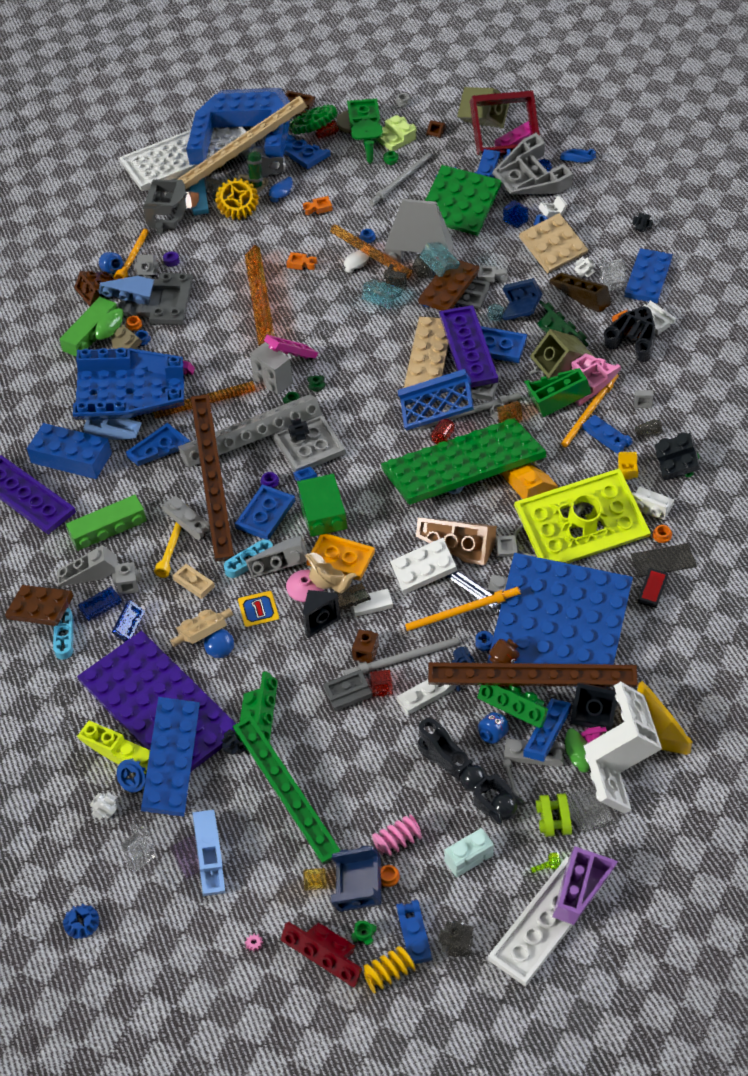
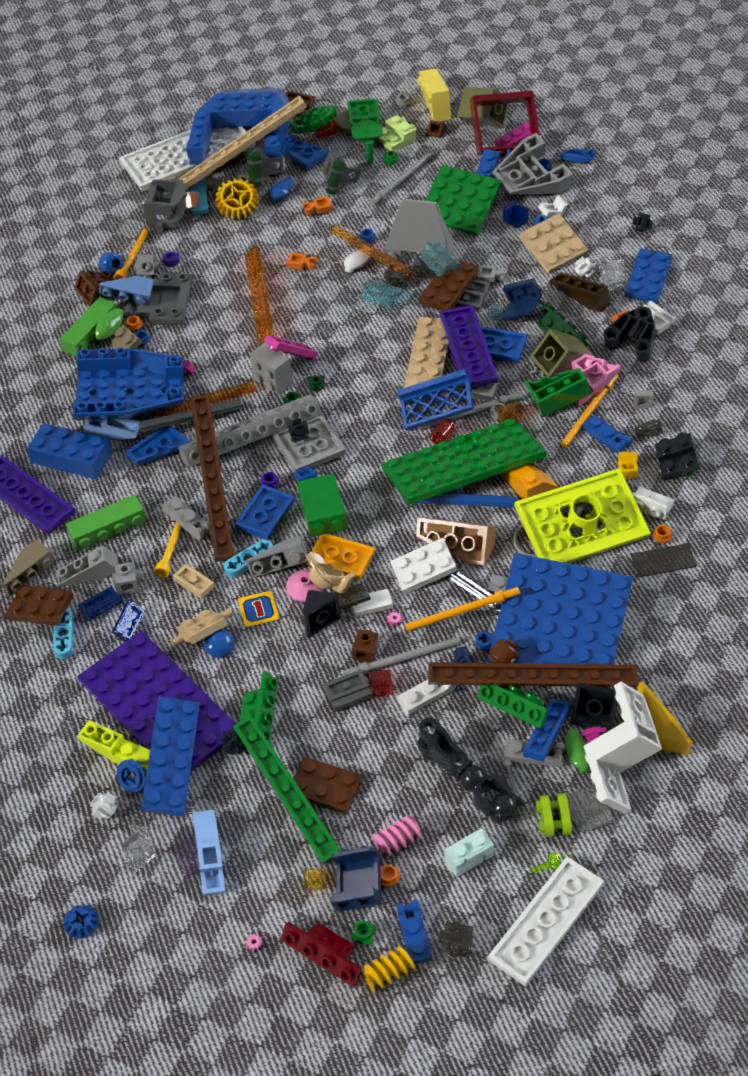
blue head [478,712,509,744] -> none
light grey plate [495,535,518,557] -> none
medium lavender wedge [552,846,618,925] -> none
tile [638,568,668,608] -> none
none -> dark tan slope [3,539,55,596]
none -> dark grey axle [138,399,242,432]
none -> reddish brown plate [293,757,363,815]
none -> dark grey piece [323,151,362,195]
none -> bright pink piece [387,611,403,626]
none -> blue axle [404,493,517,507]
none -> light yellow wedge [417,69,451,122]

